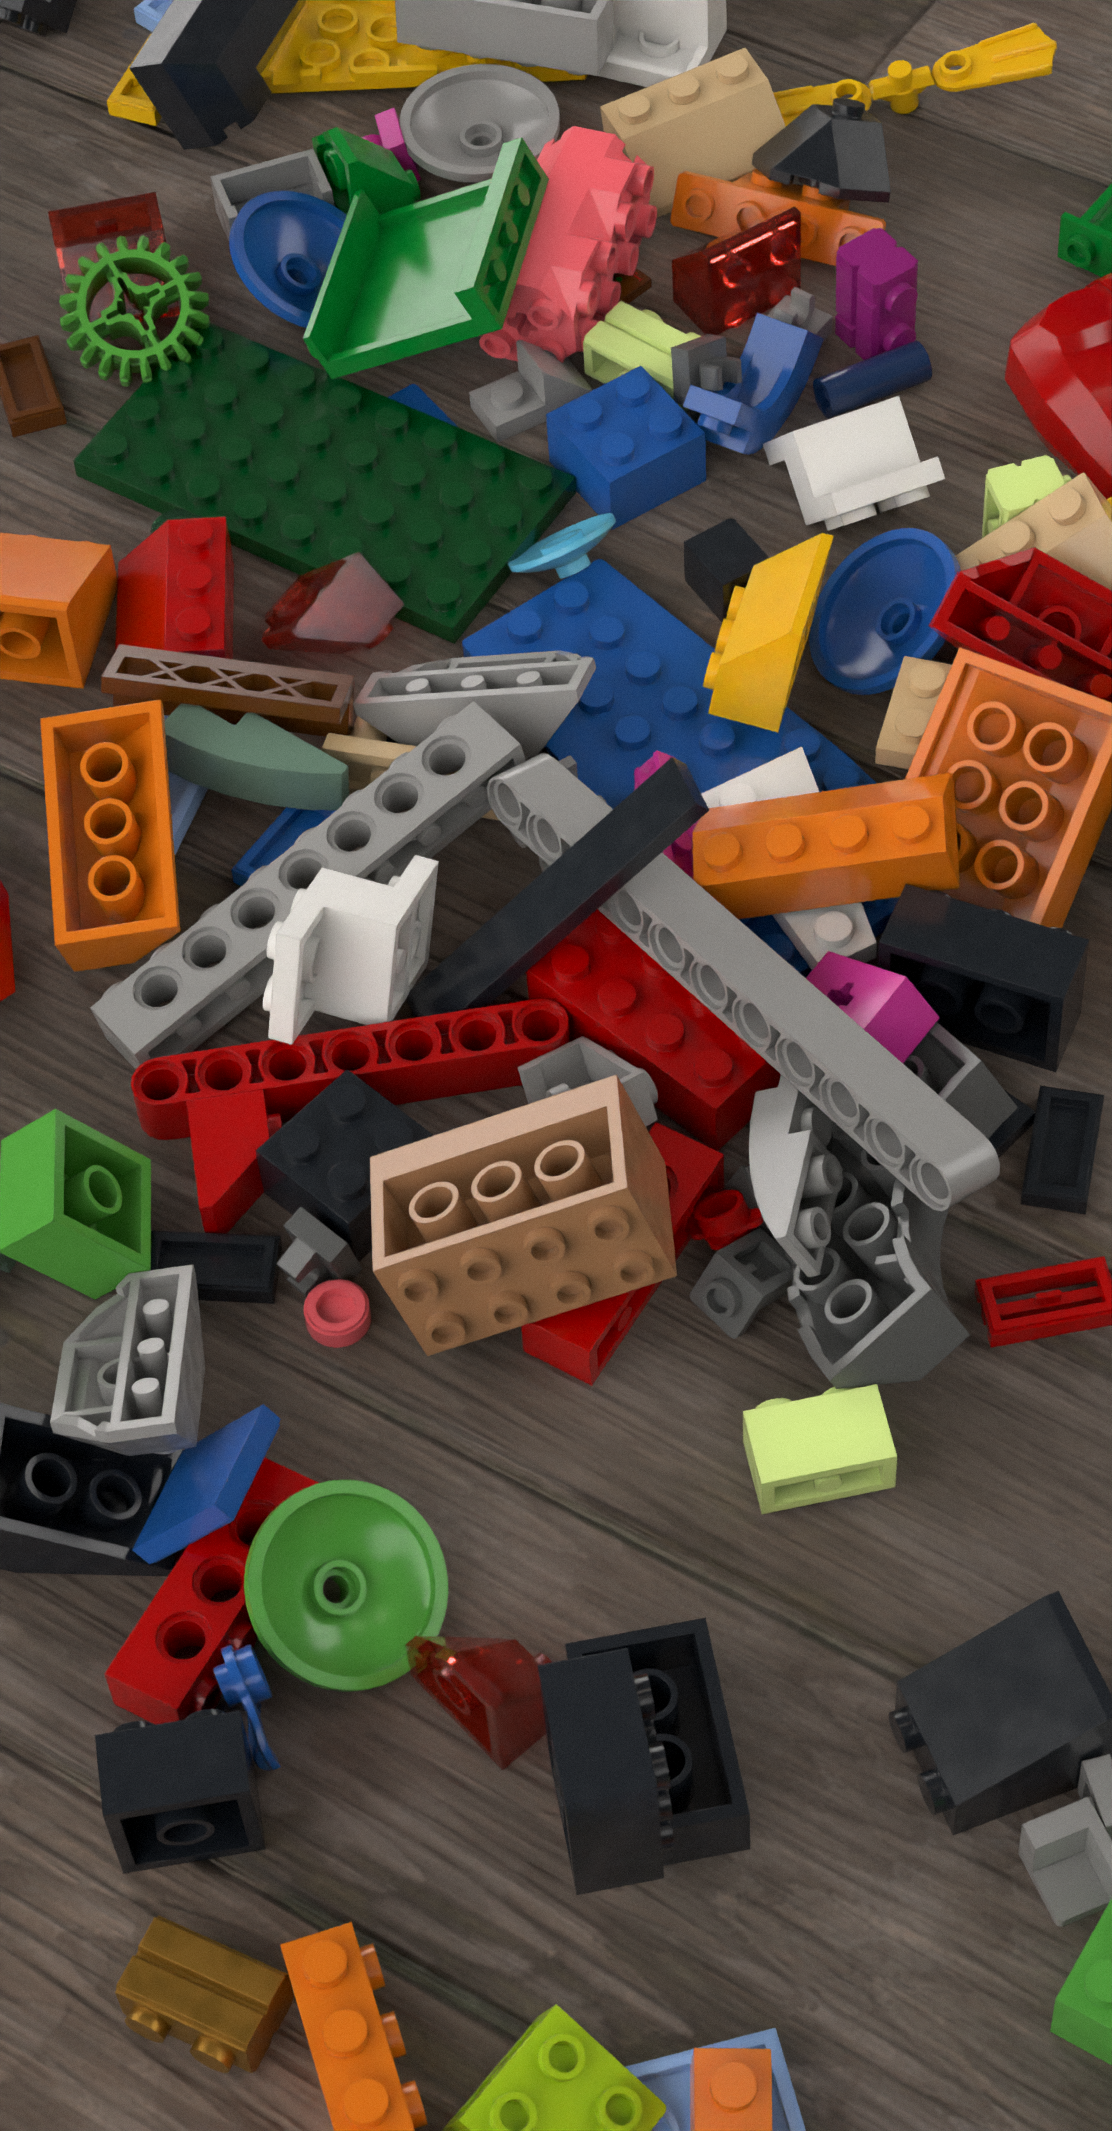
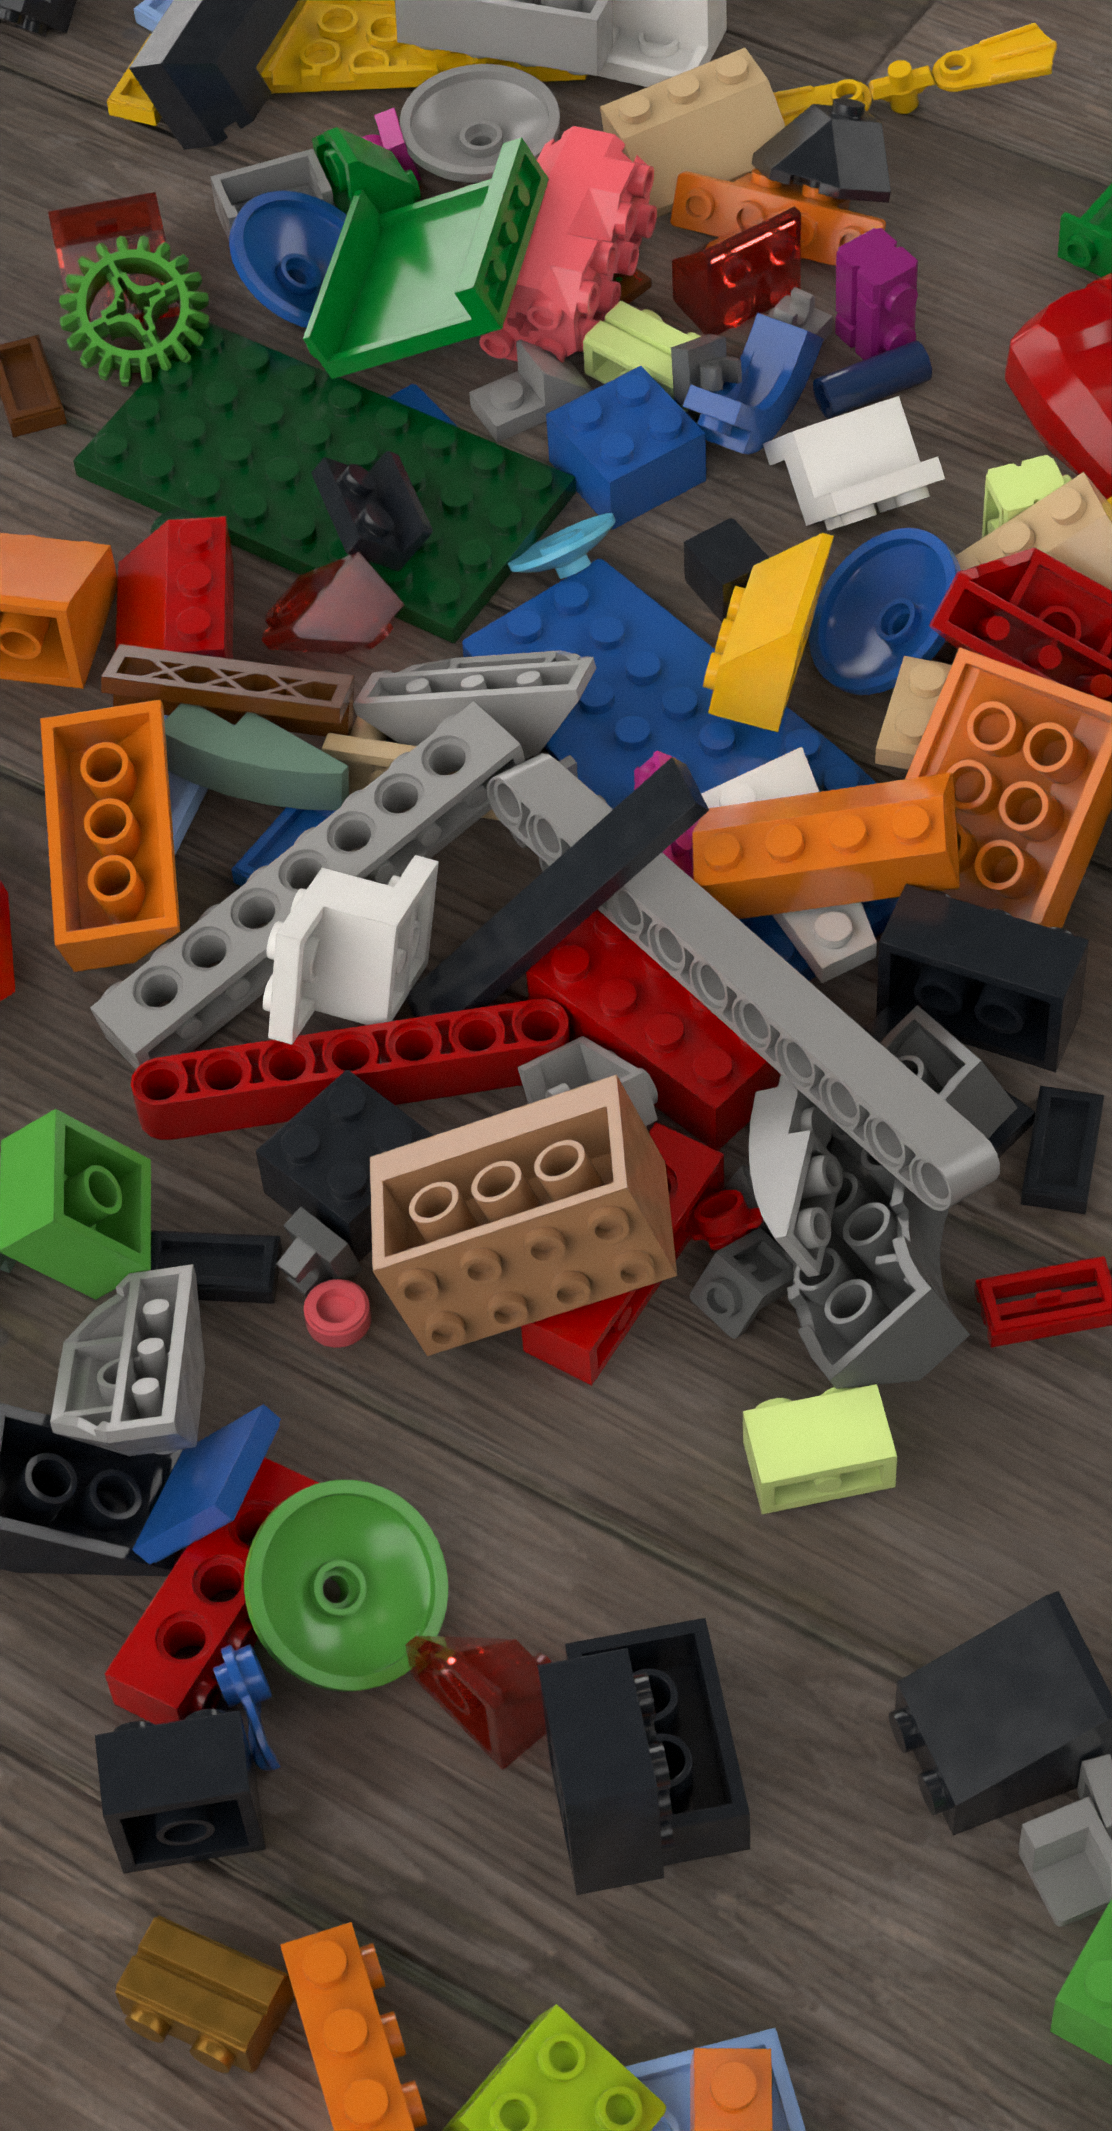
red slope [186,1089,283,1234] -> none
dark pink brick [806,951,940,1063] -> none
none -> black bracket [311,451,432,571]

